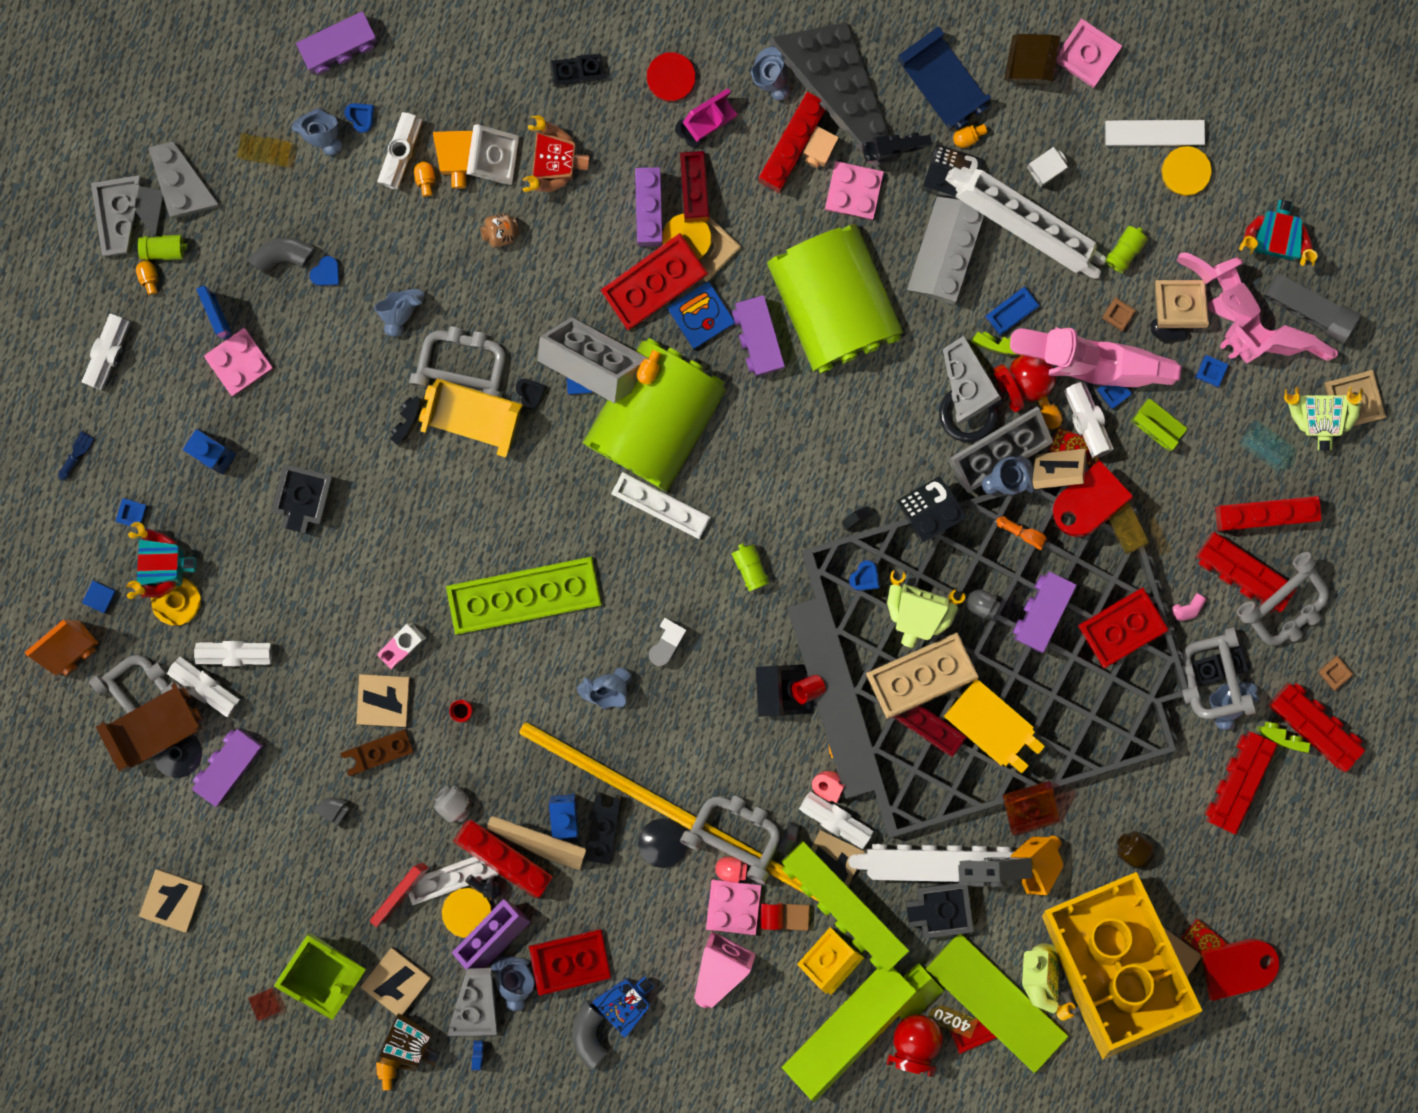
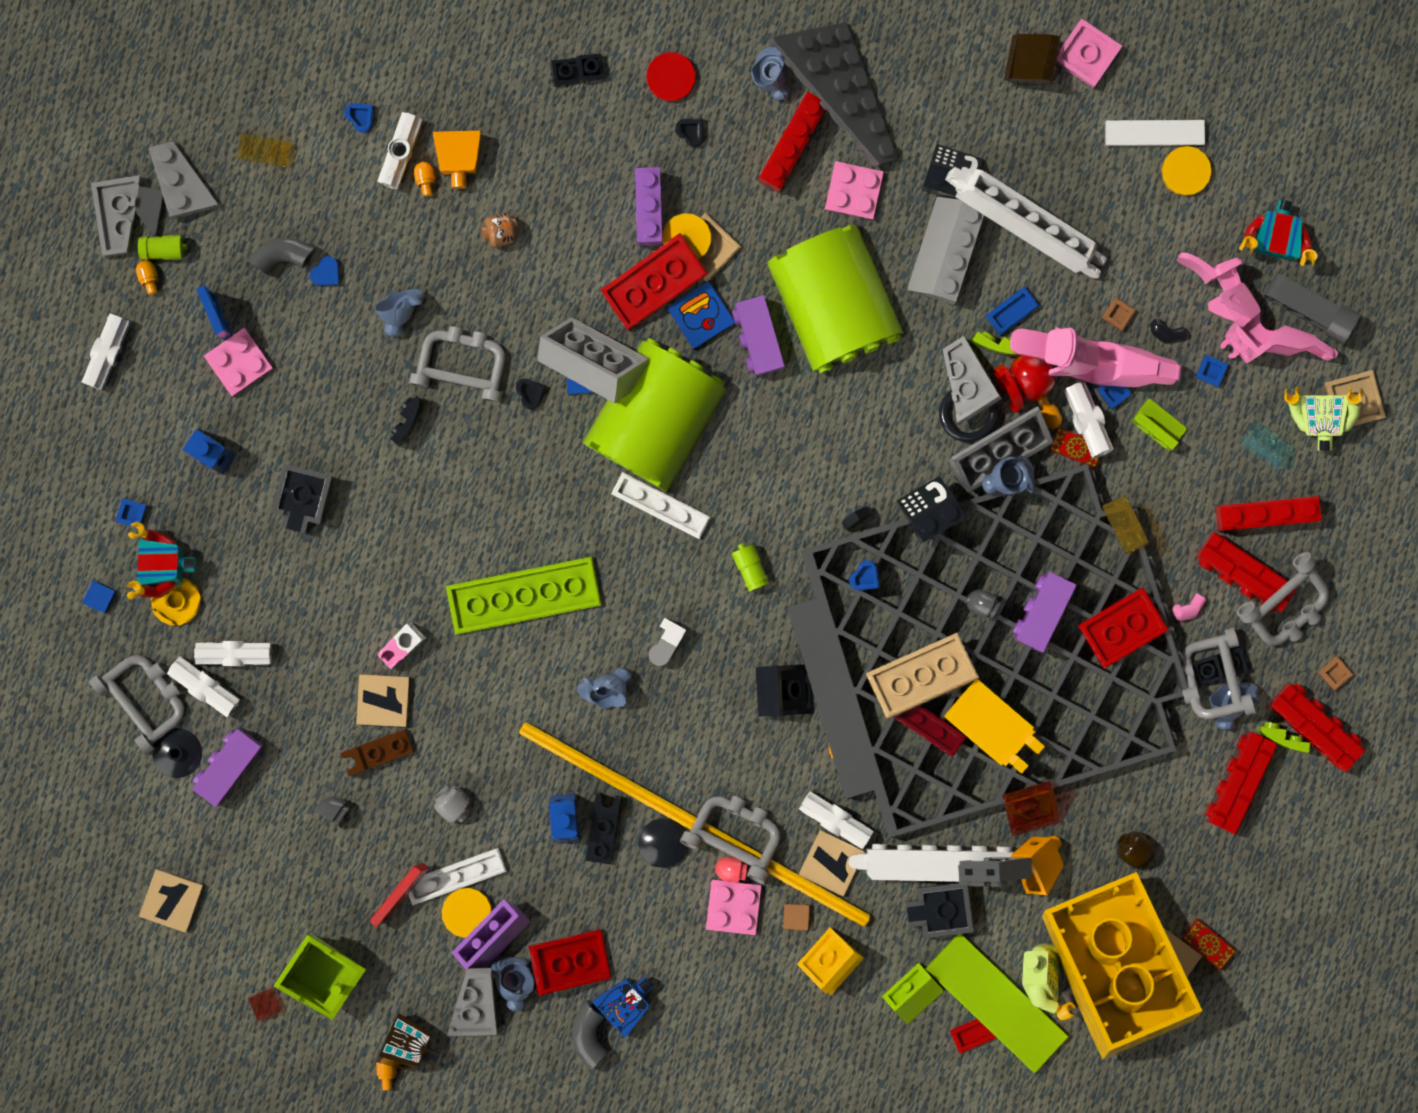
orange slope [24,619,99,676] -> none
dark blue piece [58,431,95,480] -> none
reddish brown panel [95,683,203,772] -> none
sand blue hair [291,108,342,156] -> none
medium lavender brick [296,11,378,75] -> none
tan tile [361,947,431,1016] -> none
yellow panel [419,378,523,457] -> none
red beam [449,700,474,722] -> none
red brick [452,820,553,898] -> none
black plate [465,874,499,901] -> none
white tile [466,124,519,185] -> none
blue tile [471,1040,484,1071] -> none
tan tile [487,816,586,870] -> none
torso [522,115,590,193] -> none
light orange cylinder [637,350,661,385] -> none
dark red tile [680,151,709,222] -> none
dark pink panel [683,88,737,142] -> none
bright pink slope [694,931,756,1008] -> none
red beam [761,903,783,930] -> none
black tile [776,822,799,855] -> none
lime brick [781,841,909,972] -> none
lime tile [781,967,919,1103] -> none
red beam [792,675,826,704] -> none
light nougat brick [802,126,839,168] -> none
coral piece [812,771,845,803] -> none
black plate [862,132,932,162] -> none
red tile [886,1014,943,1077] -> none
yellowish green torso [887,570,965,648] -> none
dark blue panel [897,26,991,131] -> none
clear yellow sticker [928,1005,978,1039] -> none
light orange cylinder [953,124,988,148] -> none
orange piece [996,516,1047,550] -> none
white brick [1027,147,1068,187] -> none
tan tile [1032,449,1087,489] -> none
red tile [1053,460,1133,537] -> none
lime piece [1105,226,1148,274] -> none
tan tile [1155,280,1209,328] -> none
red tile [1201,938,1279,1001] -> none

